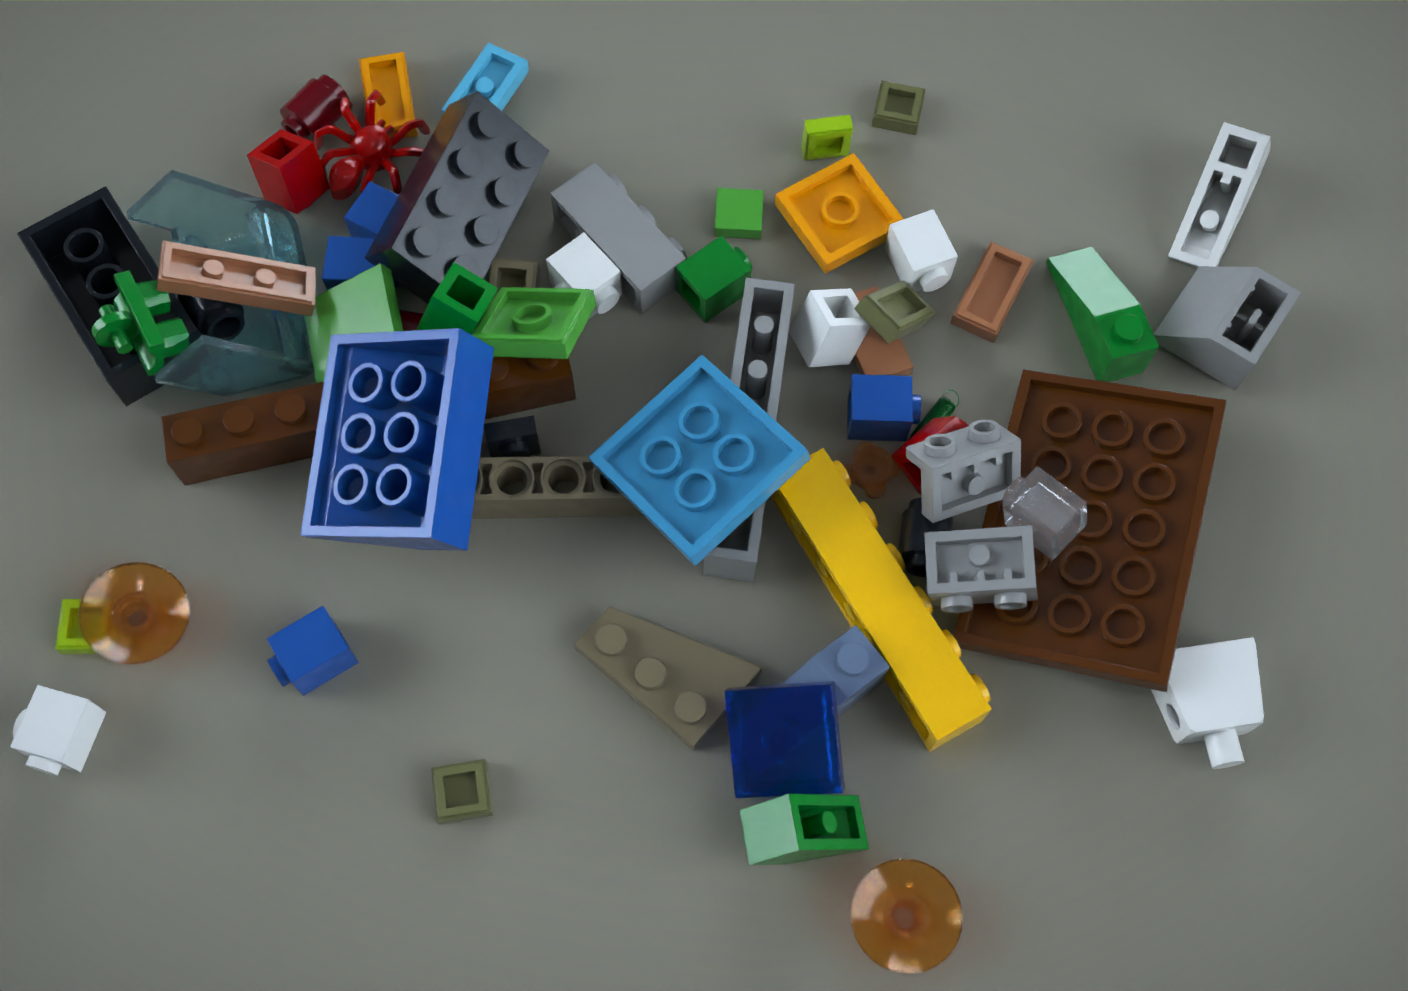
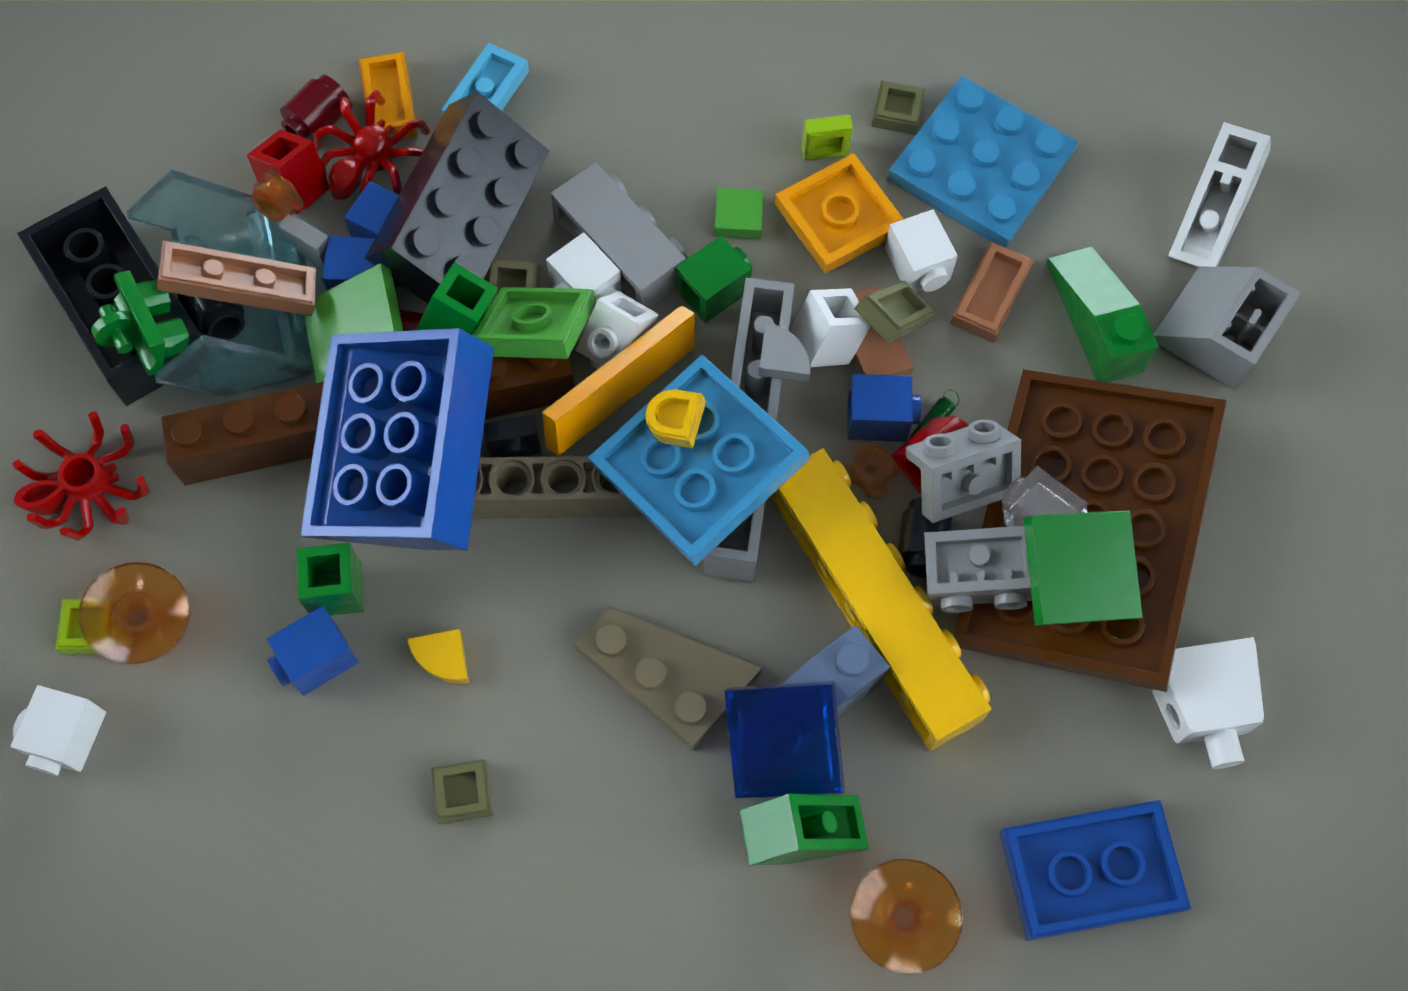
none -> red animal [12,411,150,541]
none -> clear orange plate [252,170,303,222]
none -> light grey tile [278,213,328,270]
none -> green brick [296,542,364,616]
none -> yellow tile [407,629,469,684]
none -> light orange tile [542,306,695,456]
none -> white brick [576,291,659,369]
none -> yellow tile [645,389,706,449]
none -> light grey tile [758,323,810,382]
none -> dark azure plate [887,75,1079,248]
none -> blue tile [1000,800,1191,941]
none -> green tile [1023,510,1143,626]

